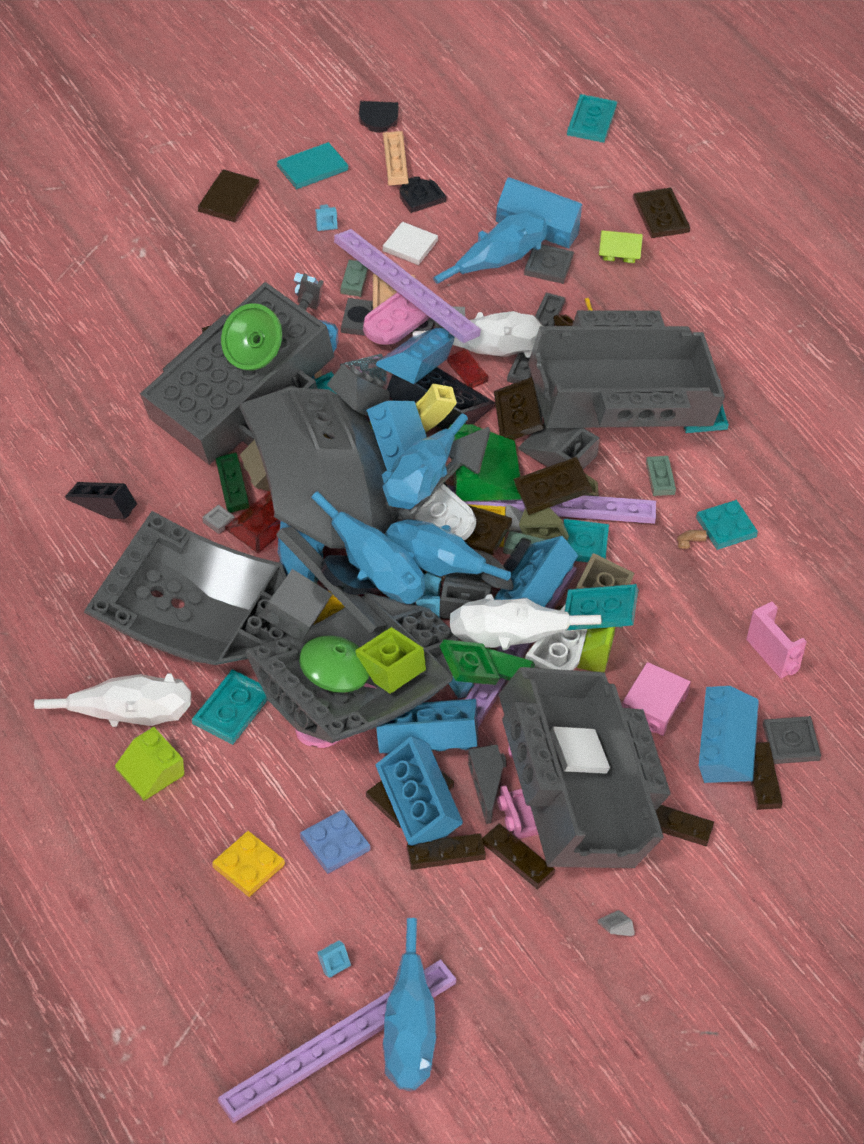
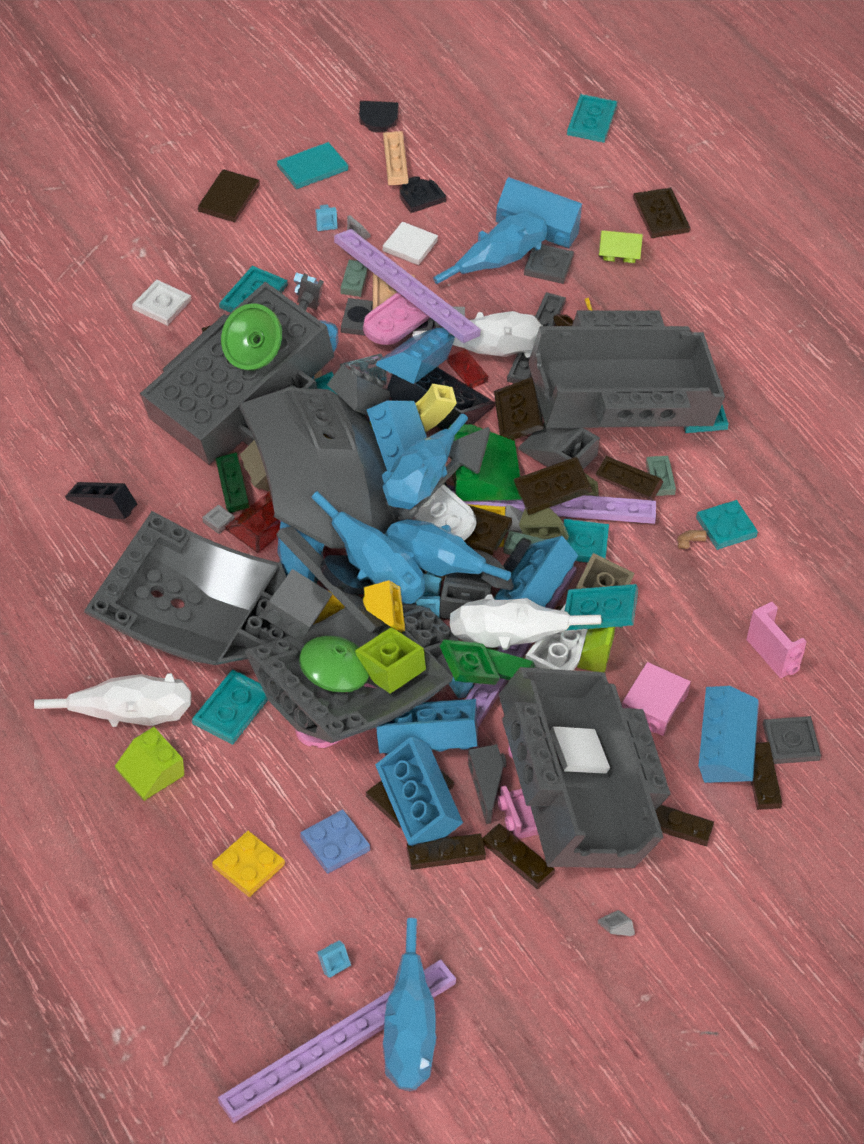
none -> white tile [132,280,192,326]
none -> teal tile [219,265,288,313]
none -> light grey slope [347,215,370,240]
none -> yellow slope [363,580,405,632]
none -> dark brown plate [595,456,663,501]

